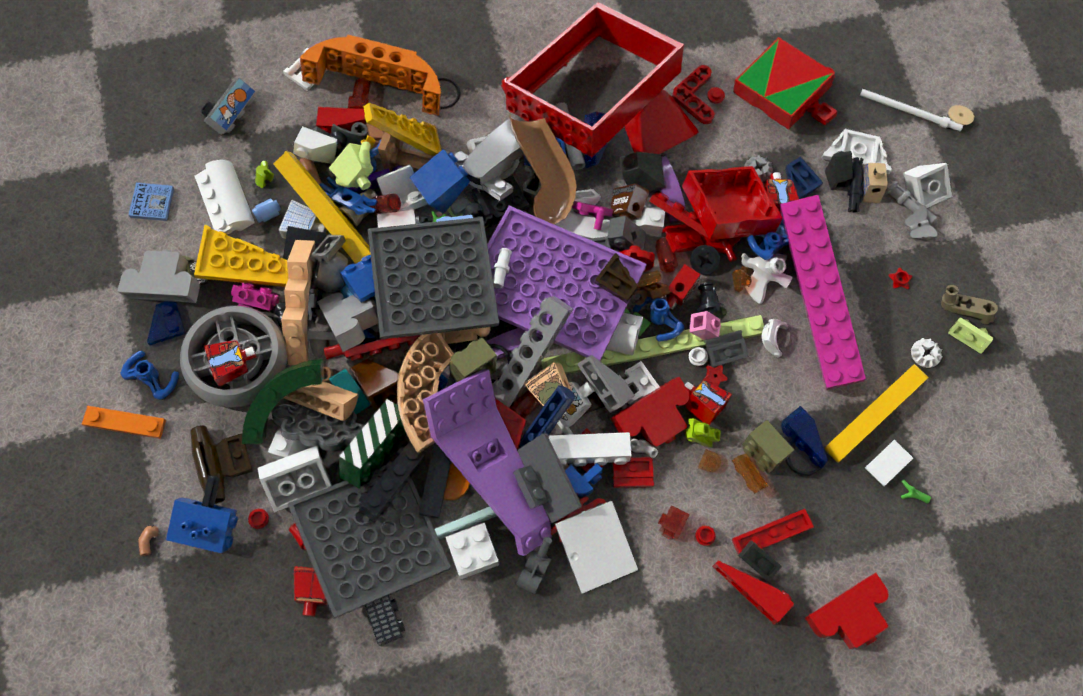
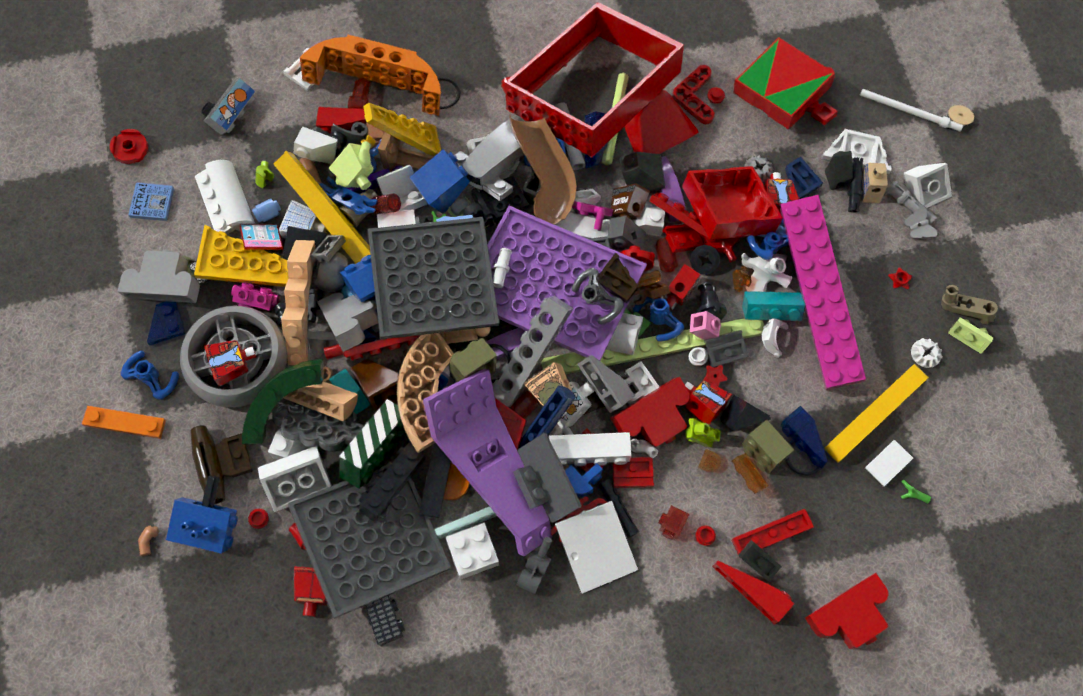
none -> red plate [110,129,149,164]
none -> piece [240,224,283,250]
none -> dark grey piece [572,268,624,325]
none -> black pin [598,479,640,538]
none -> yellowish green axle [602,73,628,165]
none -> black slope [720,395,771,431]
none -> teal brick [742,291,805,321]

